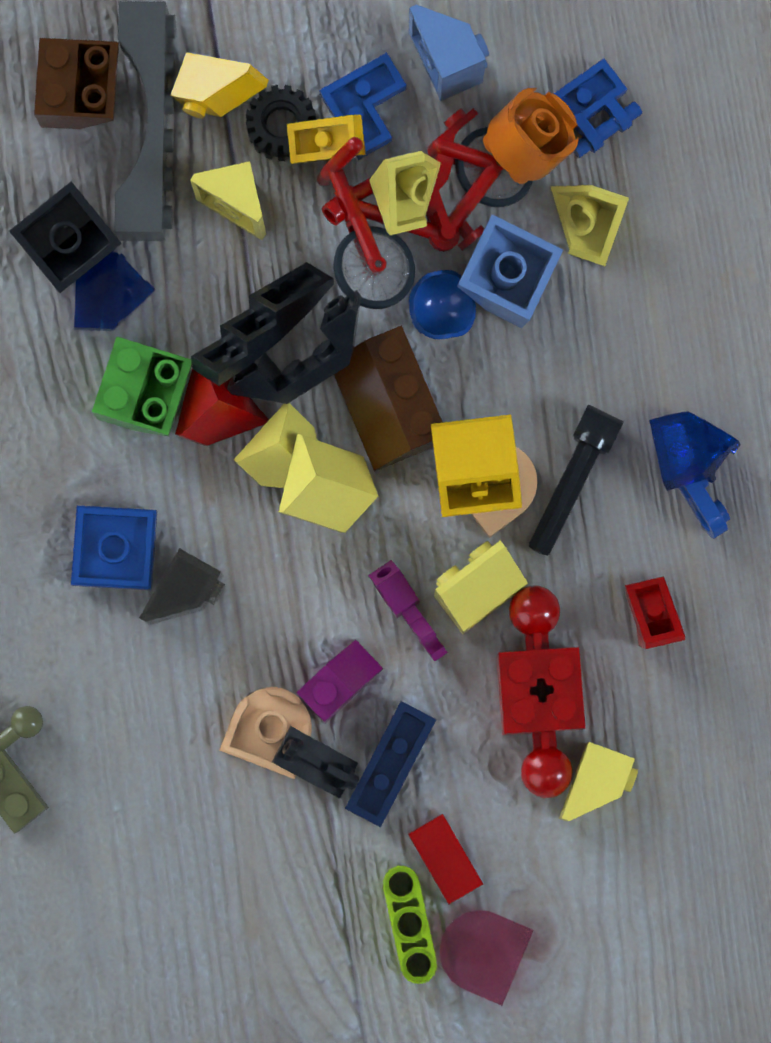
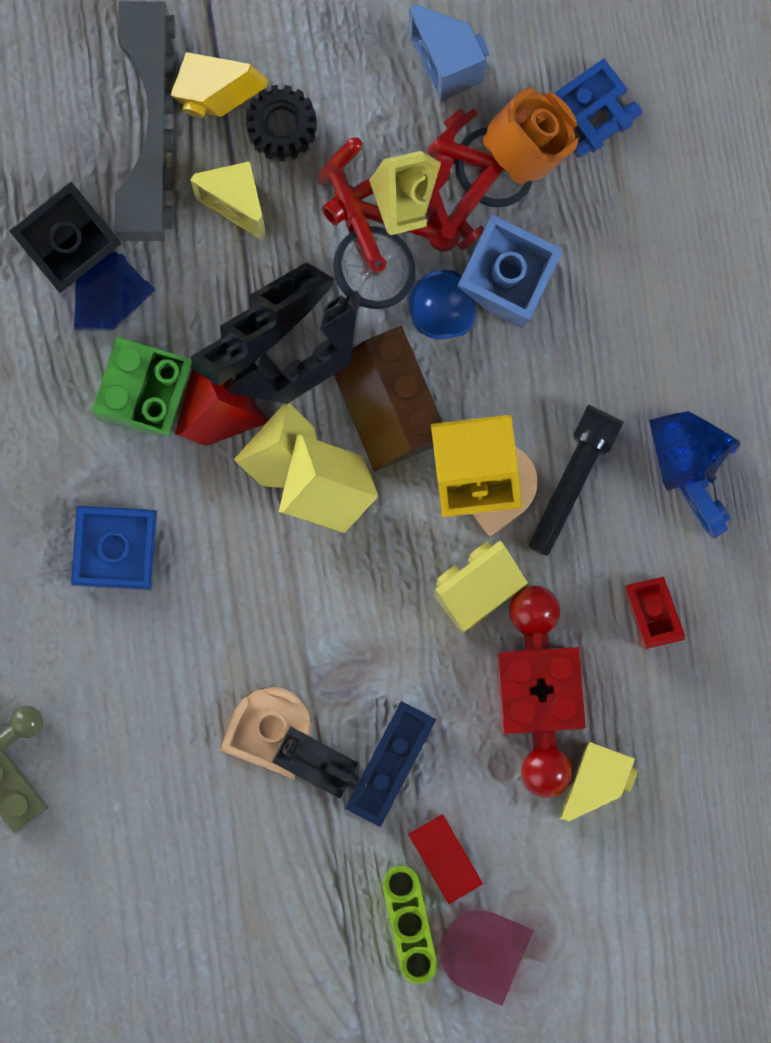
reddish brown slope [34,38,119,129] -> none
clear smoke slope [139,548,226,625] -> none
yellow slope [287,115,365,164] -> none
magenta slope [296,640,383,724] -> none
blue plate [319,52,407,160] -> none
magenta piece [368,560,448,662] -> none
light yellow slope [550,185,629,266] -> none

